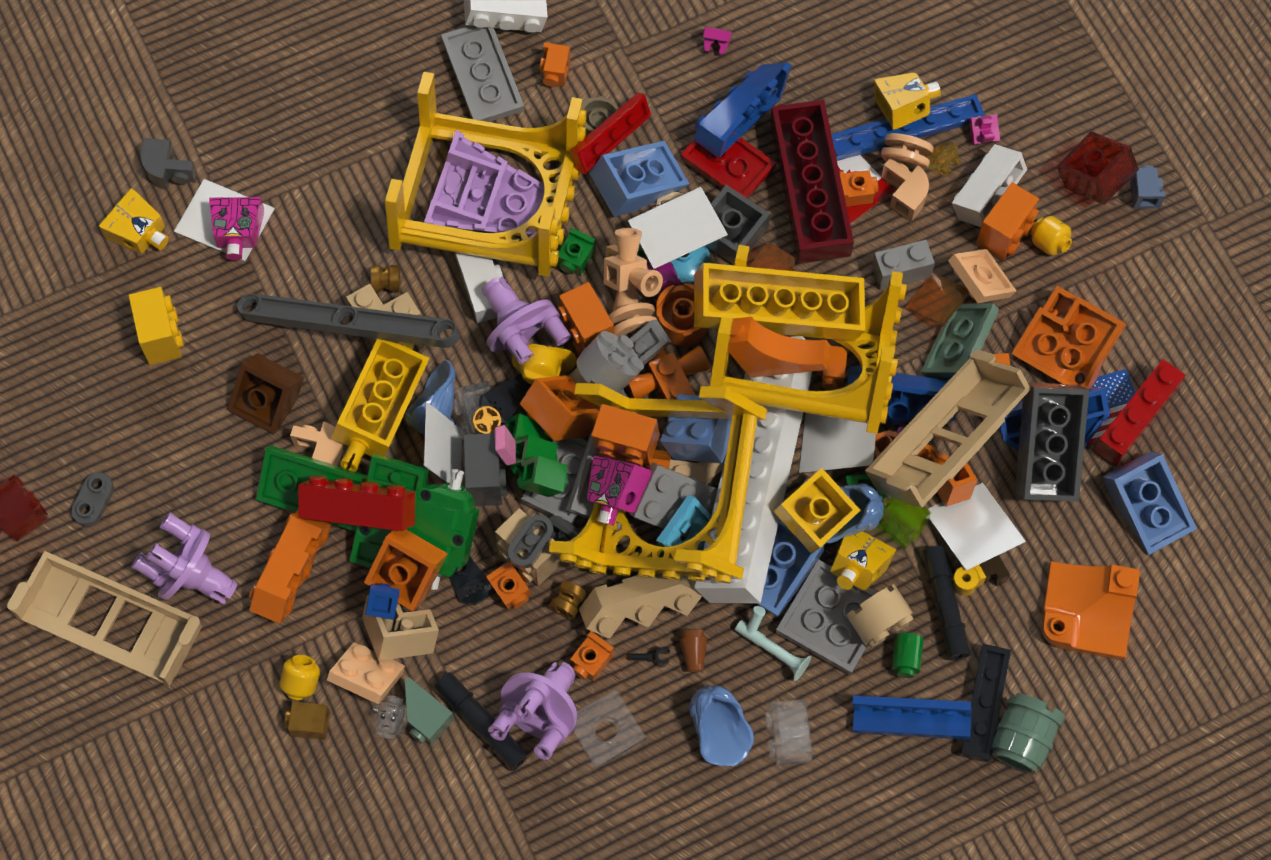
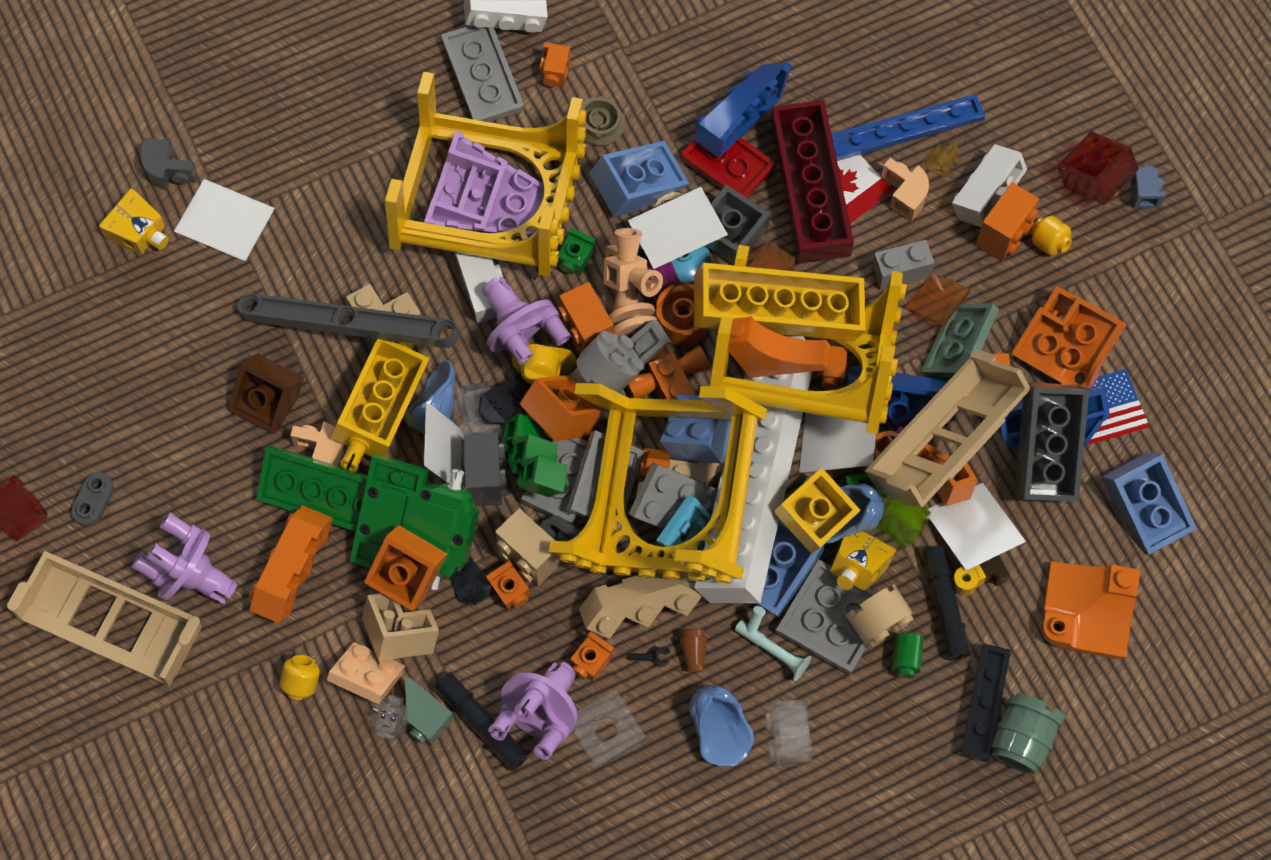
yellow brick [129,287,184,365] -> none
dark pink torso [209,197,264,260] -> none
pearl gold brick [284,701,330,740] -> none
red brick [298,476,415,531] -> none
blue tile [365,583,400,620] -> none
pearl gold wheel [371,265,401,292] -> none
pearl gold wheel [471,406,501,434] -> none
bright pink tile [495,425,516,465] -> none
dark grey plate [508,515,553,569] -> none
pearl gold wheel [549,580,587,620] -> none
red tile [571,92,651,174] -> none
dark pink torso [587,455,652,526] -> none
orange brick [591,404,660,467] -> none
dark pink tile [703,27,732,54] -> none
orange brick [840,170,878,207] -> none
blue fence [853,695,972,740] -> none
yellow torso [874,73,941,130] -> none
light nougat head [881,133,934,170] -> none
light nougat plate [948,249,1016,303] -> none
dark pink tile [969,114,1000,145] -> none
red brick [1093,359,1186,467] -> none

